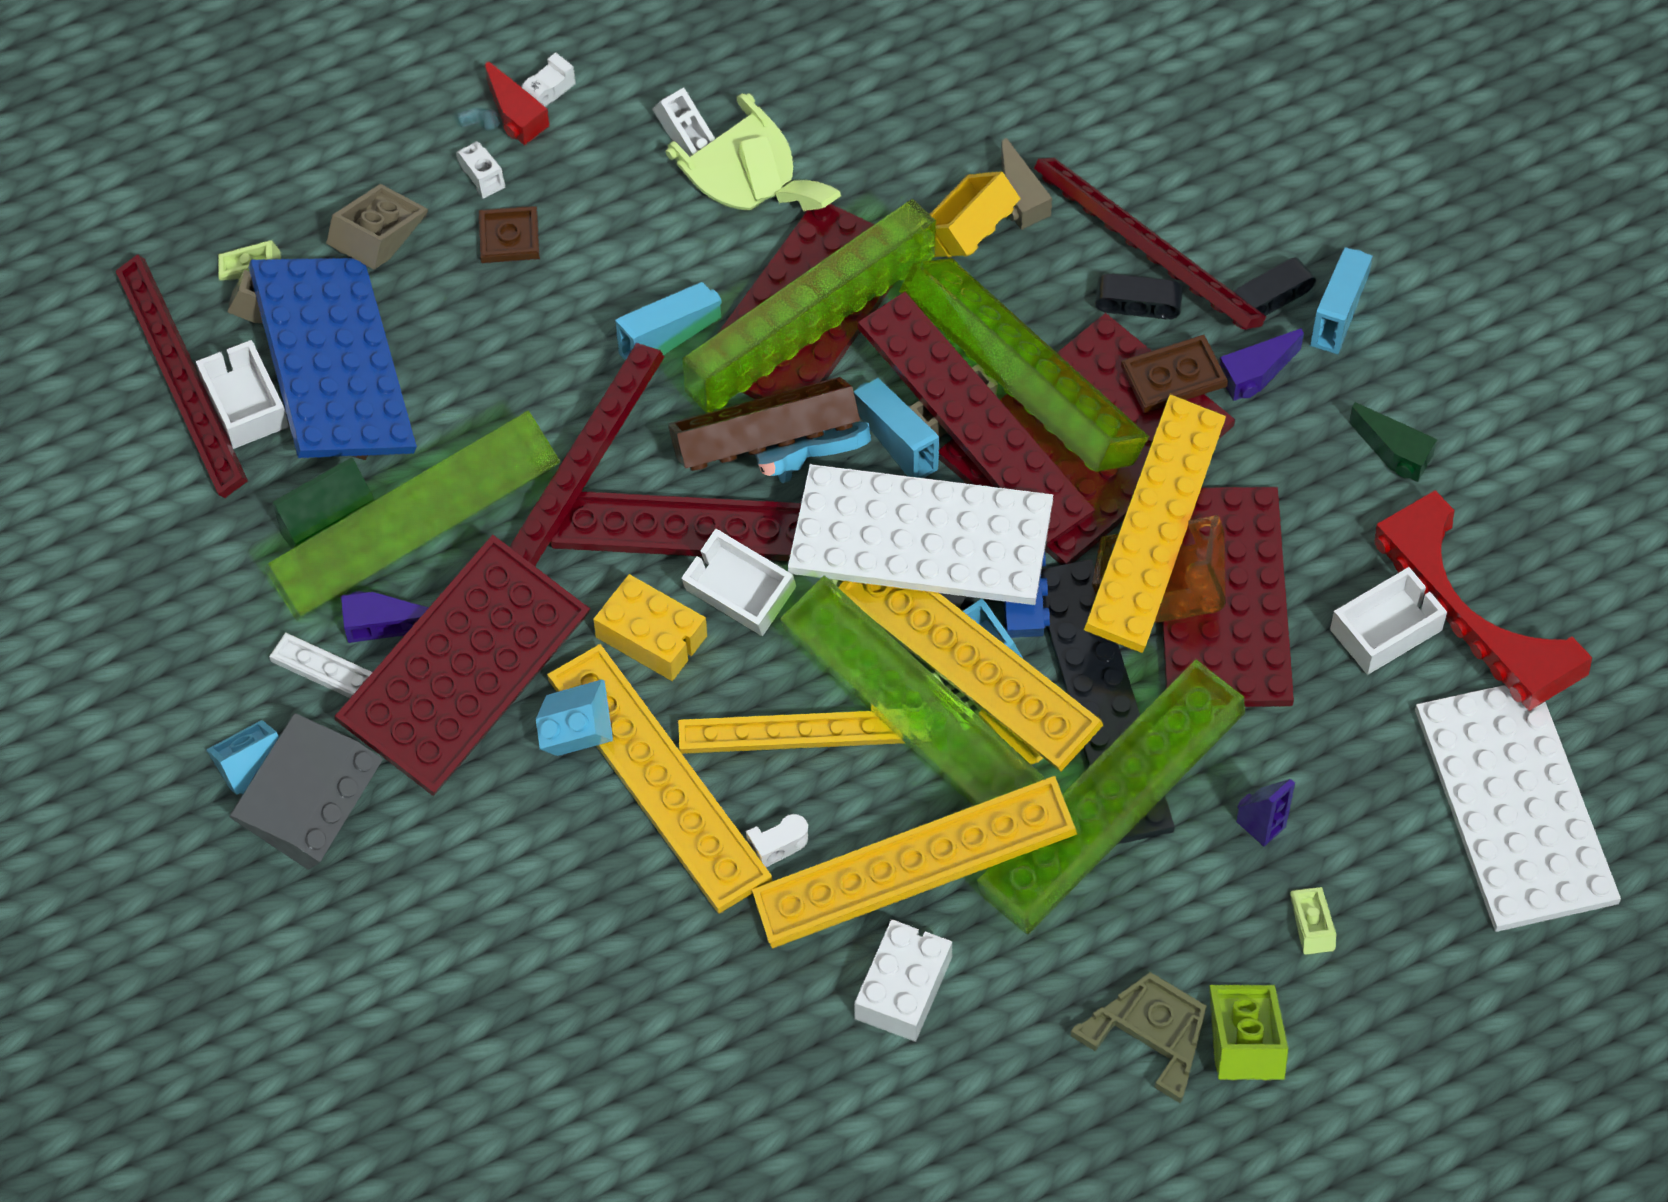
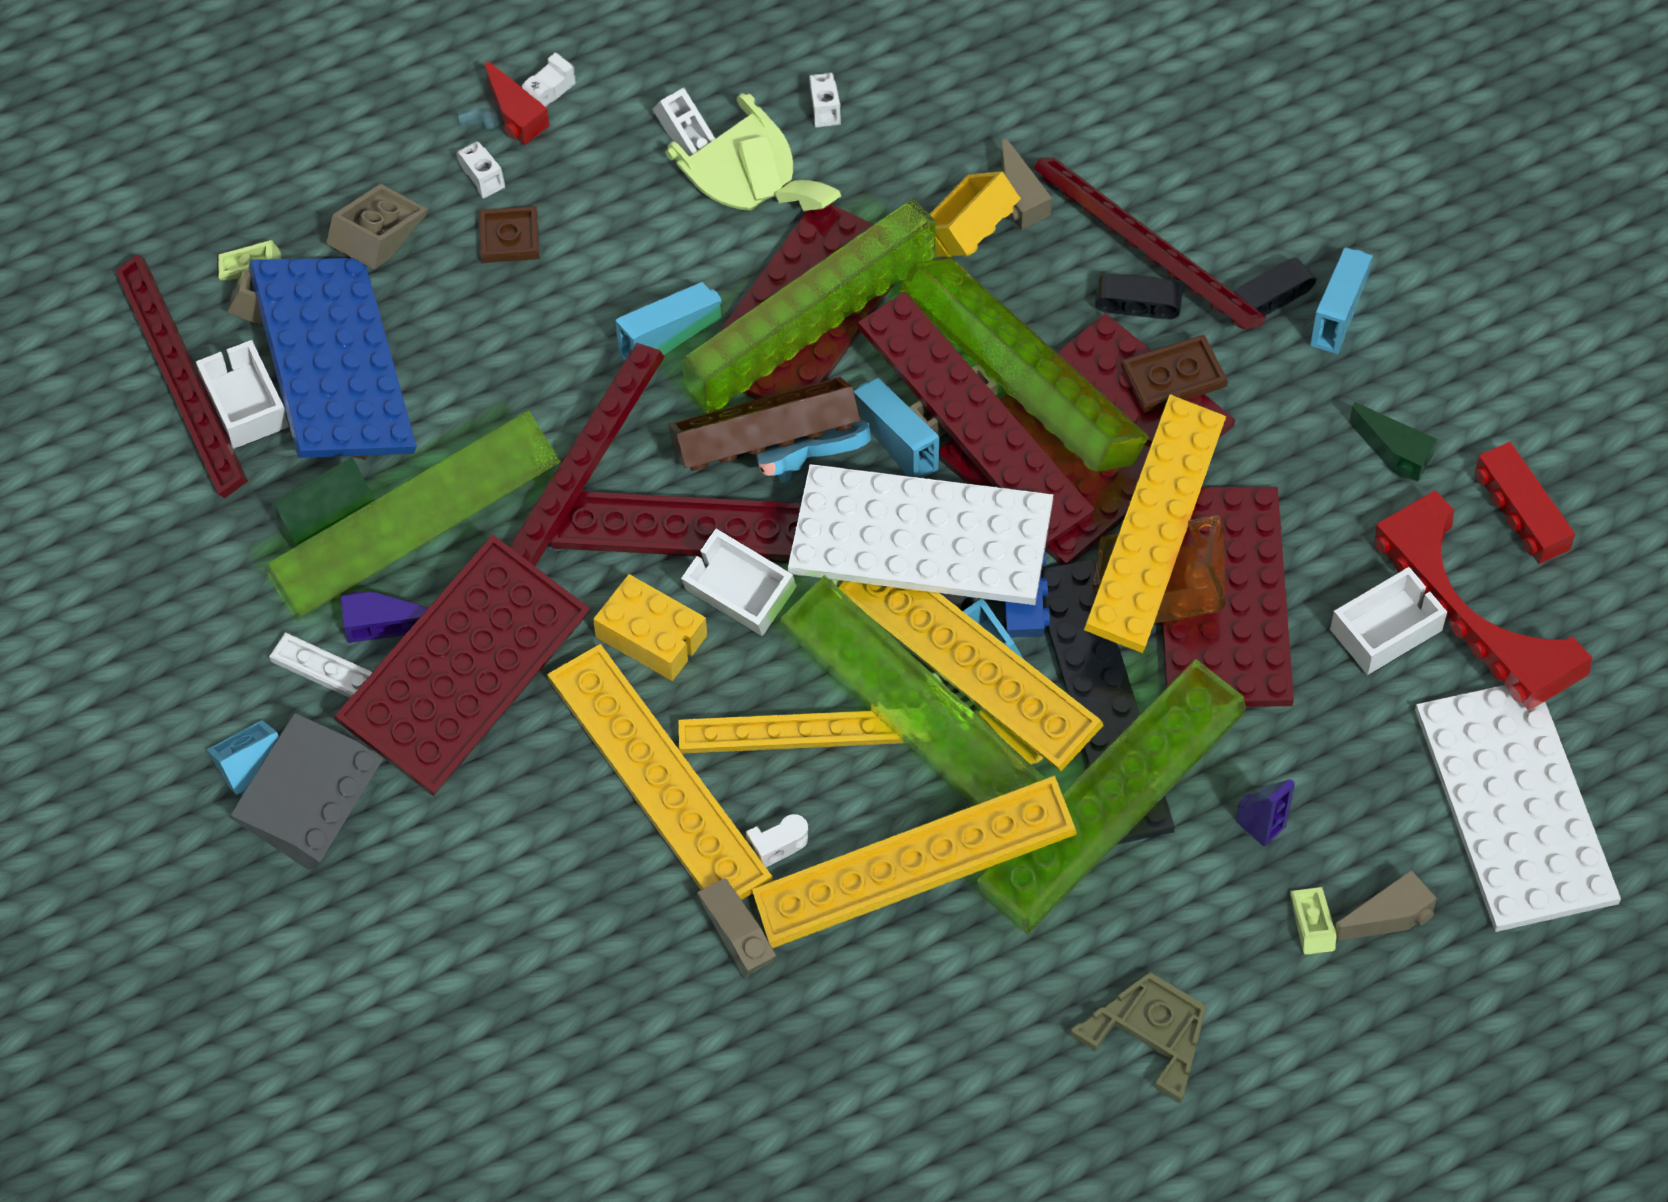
medium azure slope [536,680,613,756] -> none
white piece [855,919,952,1042] -> none
lime slope [1209,985,1288,1080] -> none
dark purple slope [1219,328,1304,401] -> none
none -> dark tan slope [697,877,776,979]
none -> white leg [809,72,841,128]
none -> dark tan slope [1335,870,1437,941]
none -> red brick [1475,442,1575,564]

